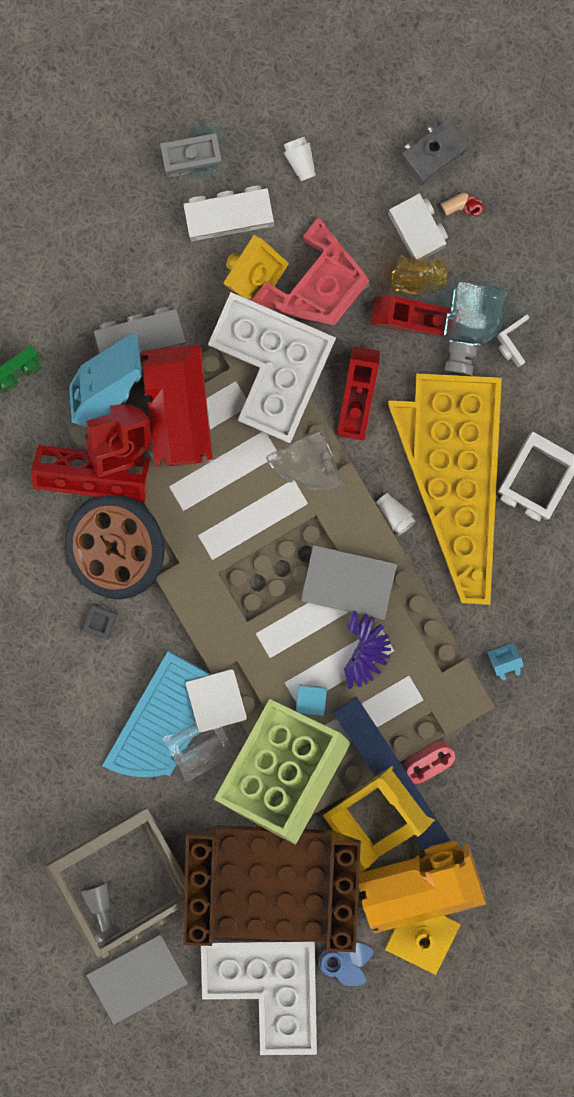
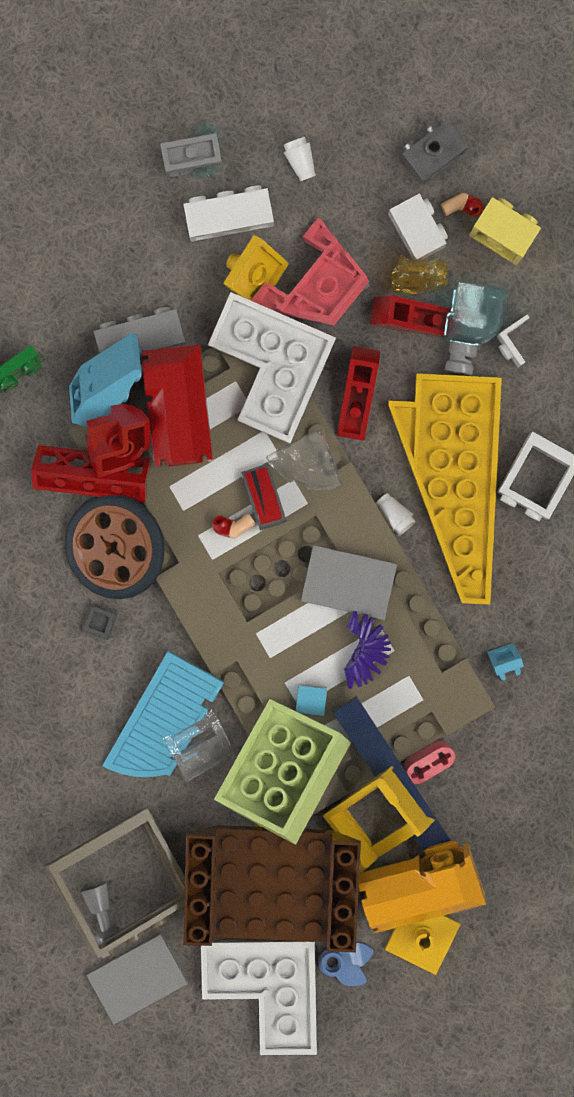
white sticker [186,669,247,732] -> none
none -> arm [212,513,256,539]
none -> red slope [241,464,287,531]
none -> light yellow brick [469,197,541,266]

